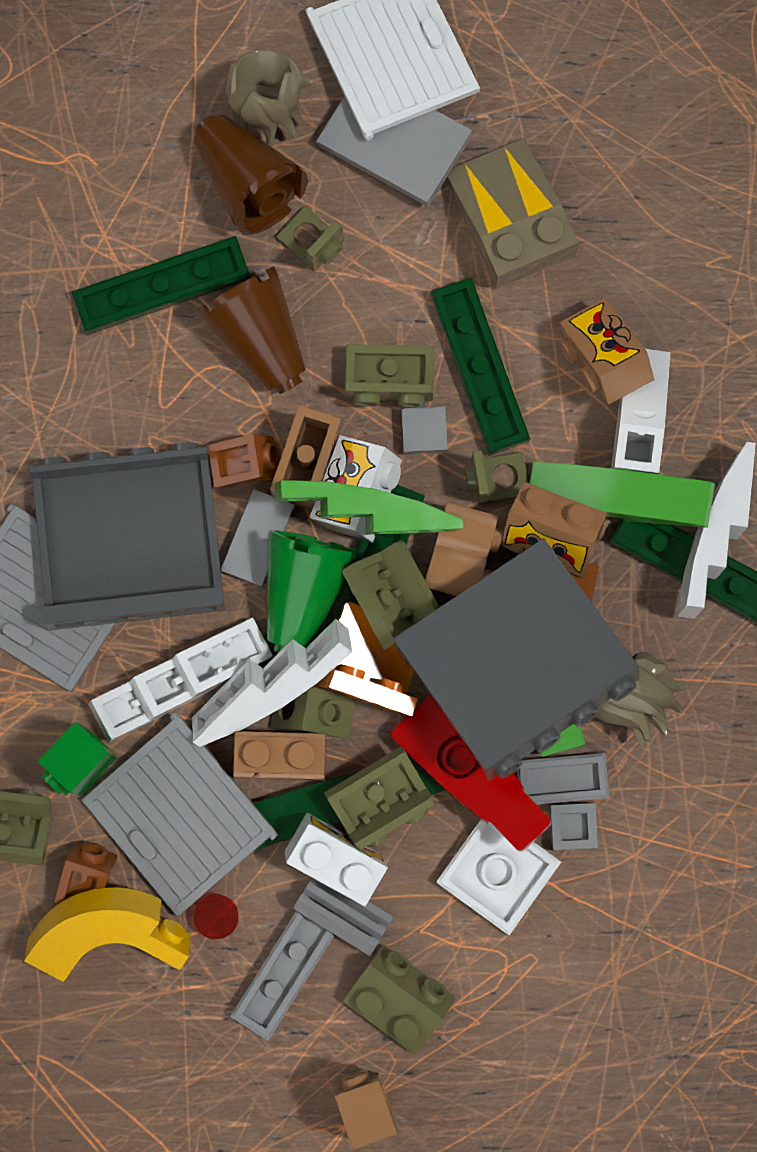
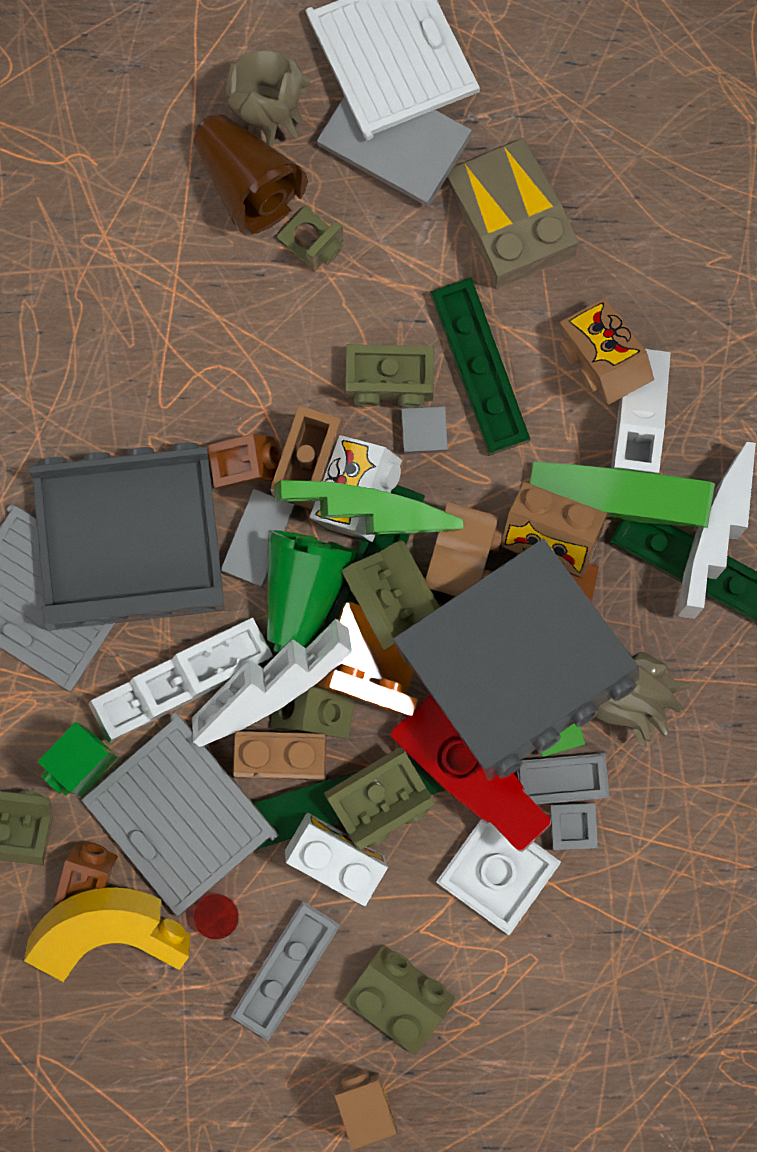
dark green tile [72,236,251,335] -> none
reddish brown cone [197,266,306,394] -> none
light grey tile [293,878,393,956] -> none
olive bracket [464,450,528,504] -> none

